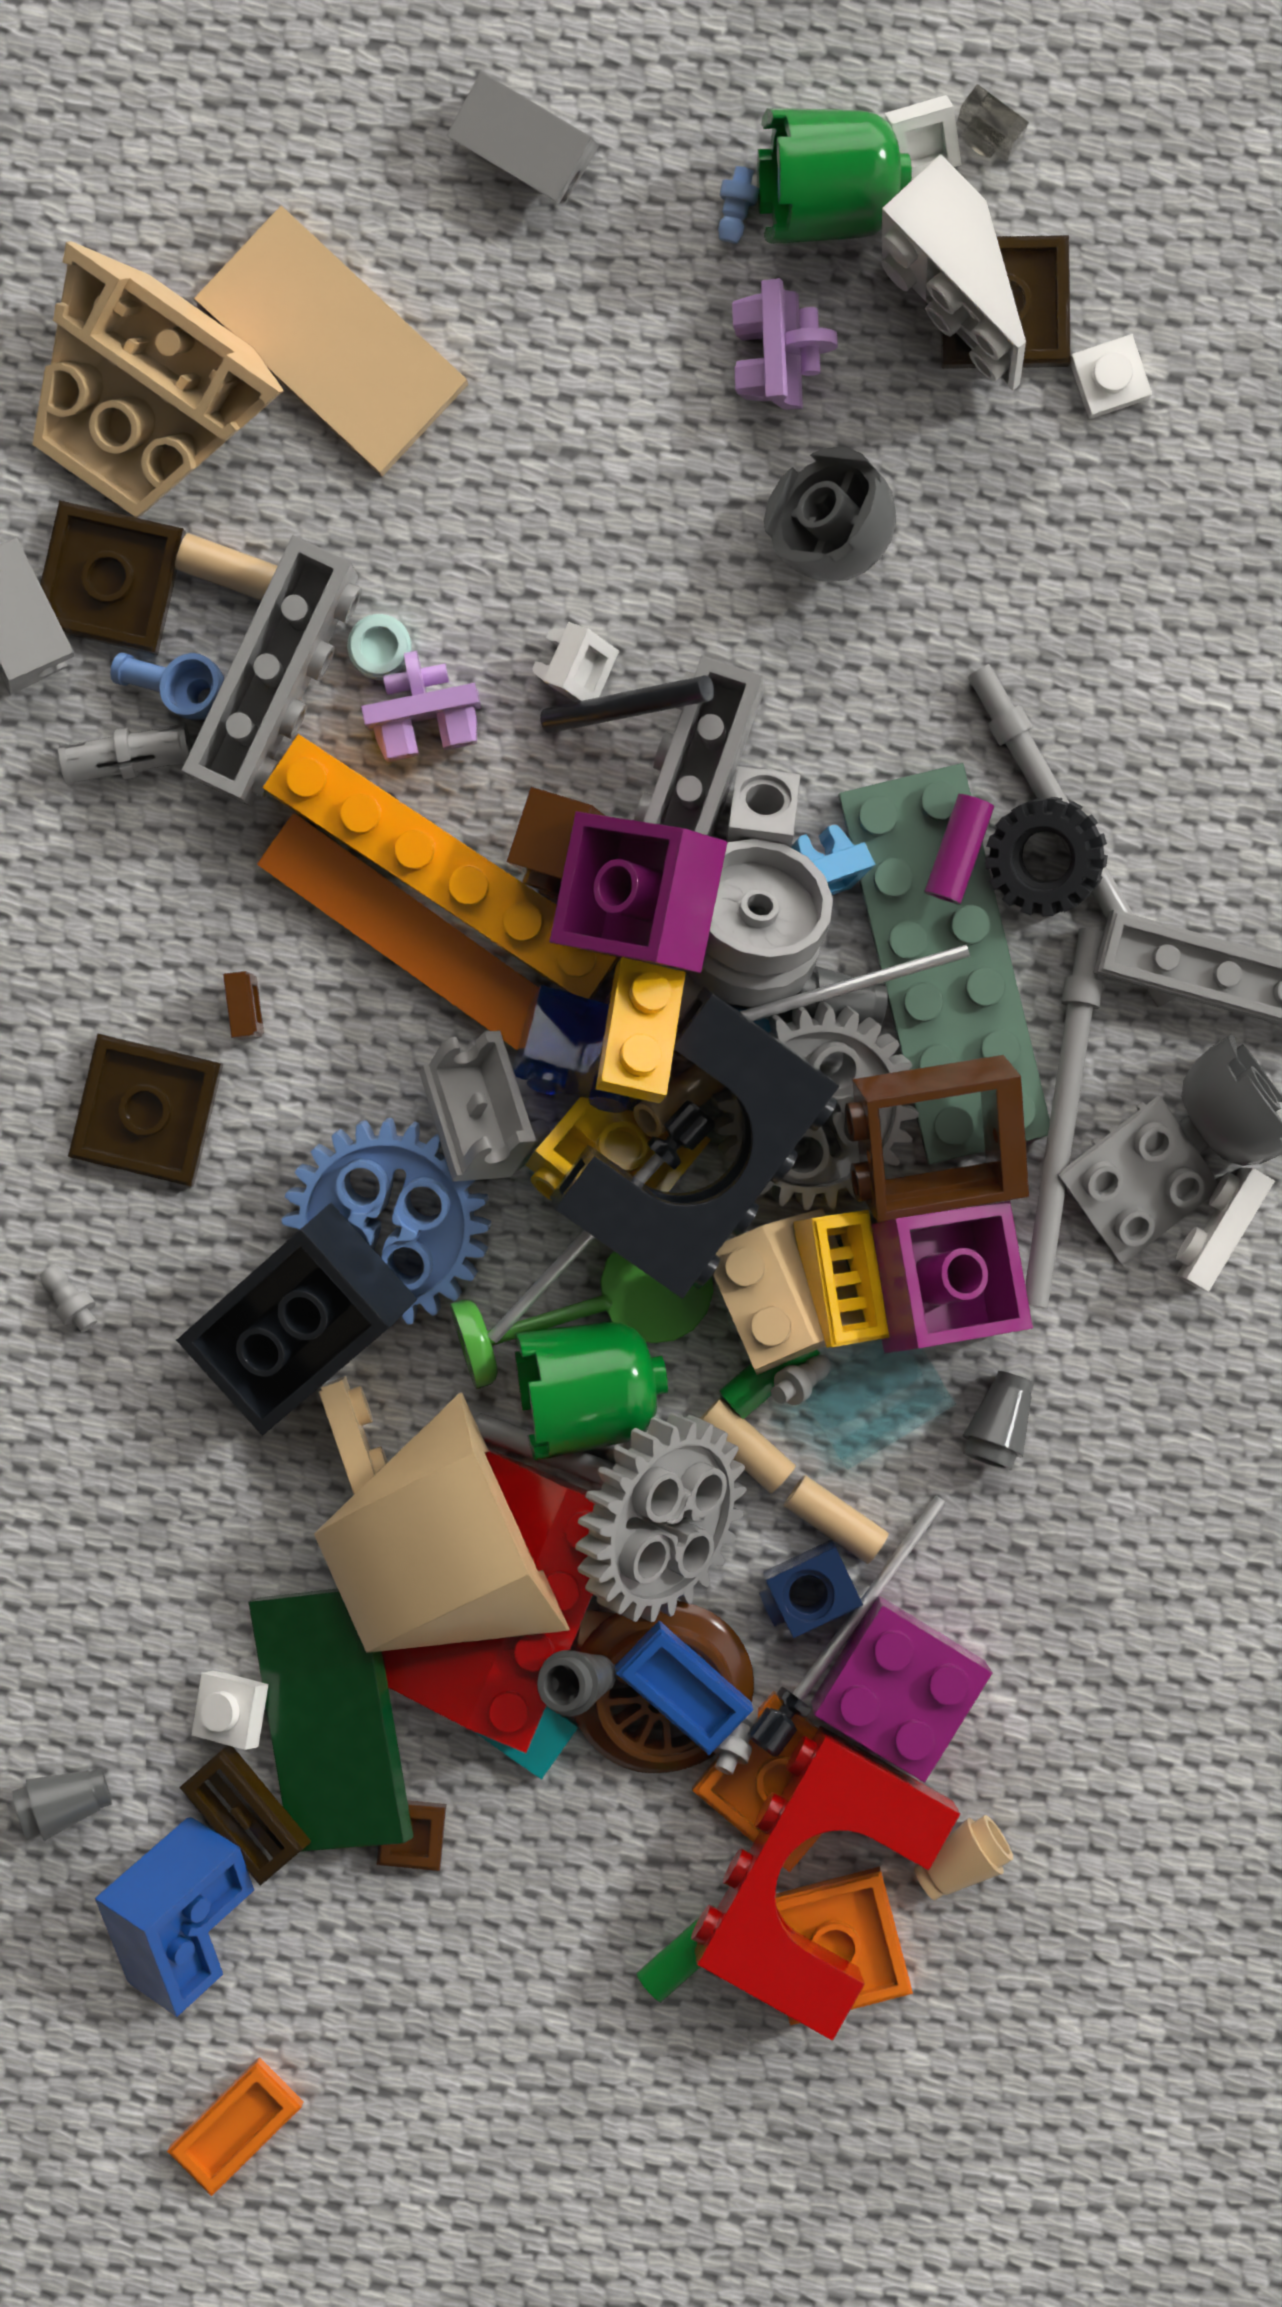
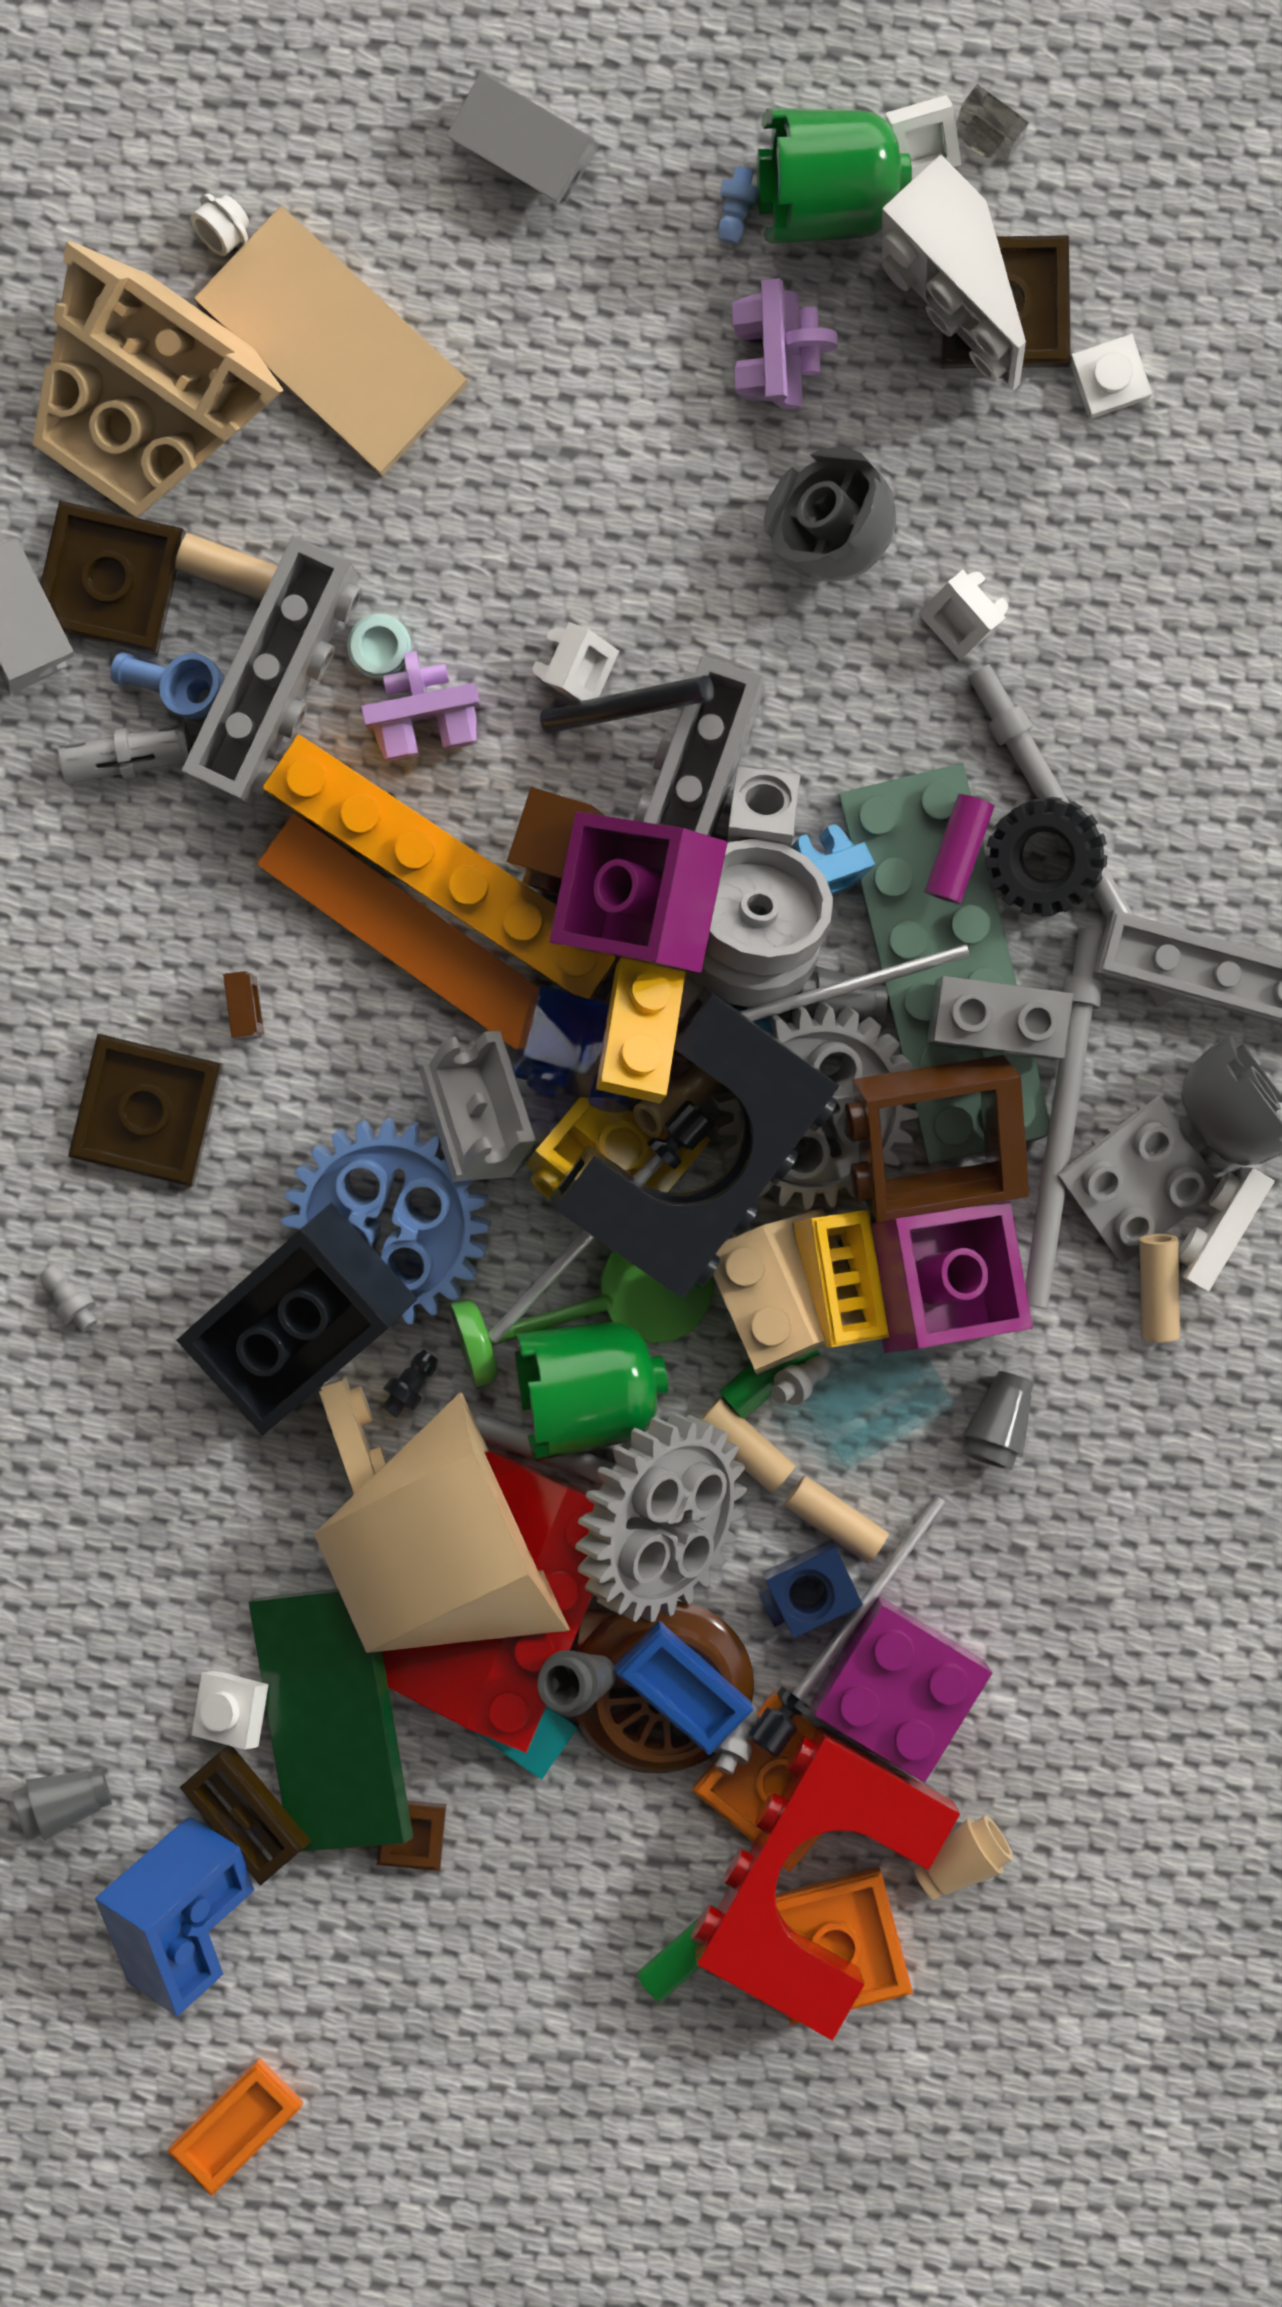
none -> white plate [190,194,250,256]
none -> black piece [381,1349,439,1418]
none -> white tile [918,570,1008,661]
none -> light grey brick [927,976,1073,1061]
none -> tan hinge [1139,1234,1180,1343]

